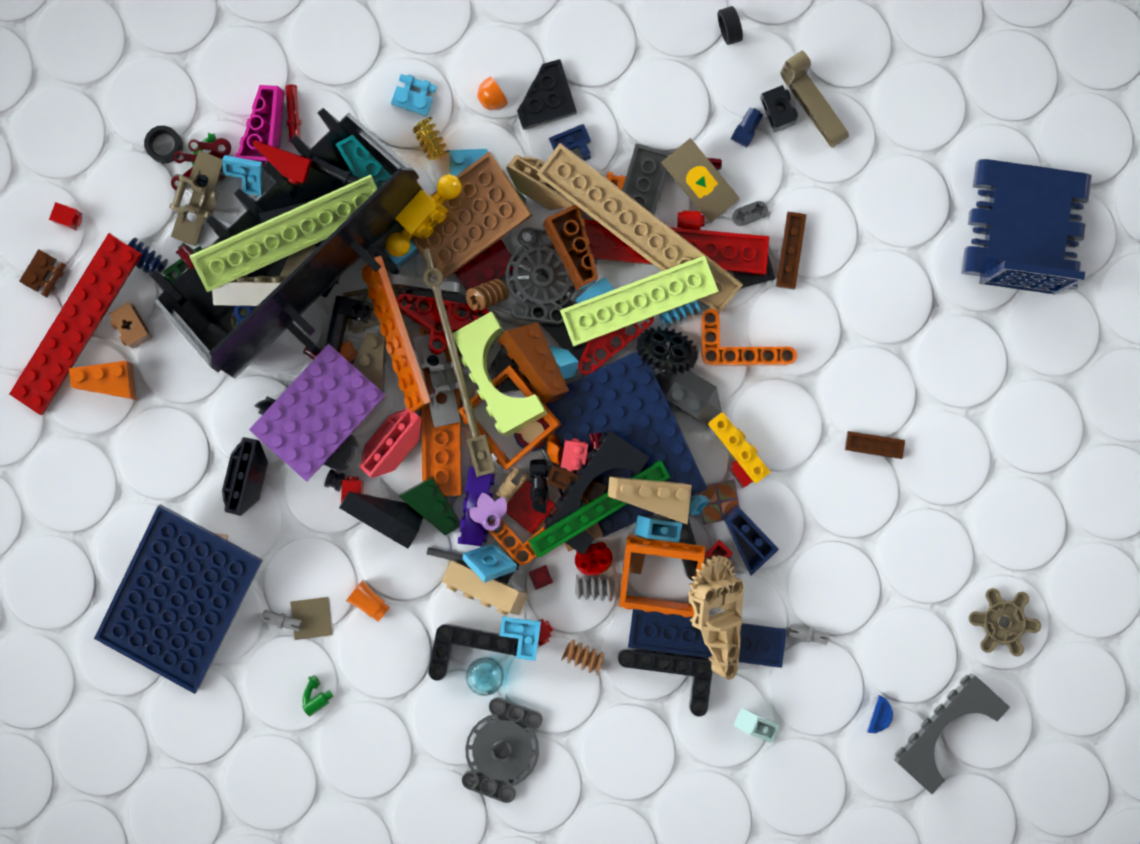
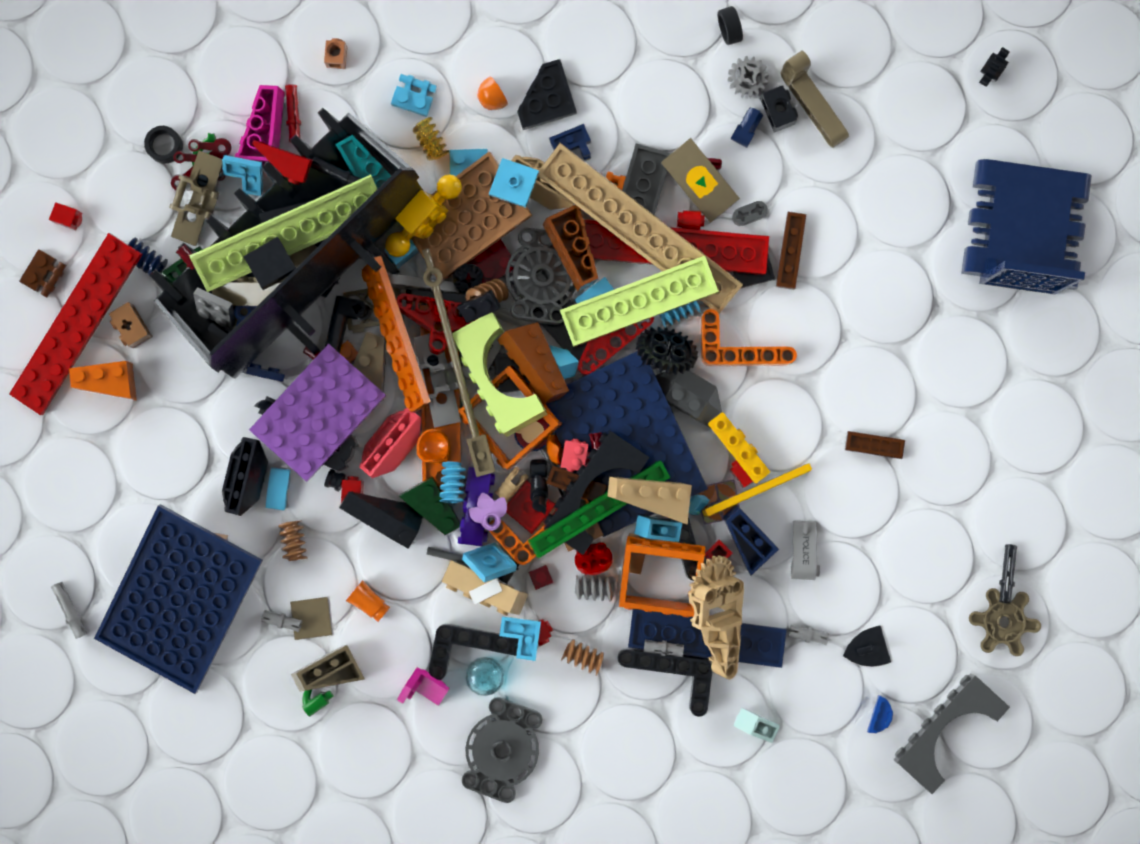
none -> light grey pin [51,582,87,639]
none -> light grey plate [193,287,235,329]
none -> dark blue wing [242,363,285,382]
none -> black tile [243,237,296,290]
none -> medium azure slope [265,467,291,510]
none -> medium nougat piece [278,520,308,561]
none -> dark tan wedge [291,645,365,692]
none -> nougat brick [324,38,347,69]
none -> dark pink bracket [397,667,450,706]
none -> orange helmet [417,429,450,463]
none -> medium azure piece [440,461,466,503]
none -> black gear [453,264,483,292]
none -> black plate [457,290,501,323]
none -> white sticker [469,578,502,605]
none -> medium azure plate [489,158,539,208]
none -> light grey pin [644,639,684,657]
none -> yellow tile [702,463,812,517]
none -> light grey gear [727,56,769,98]
none -> light grey door [791,521,820,580]
none -> black shield [843,625,891,667]
none -> black gear [979,47,1010,87]
none -> black pin [999,544,1017,604]

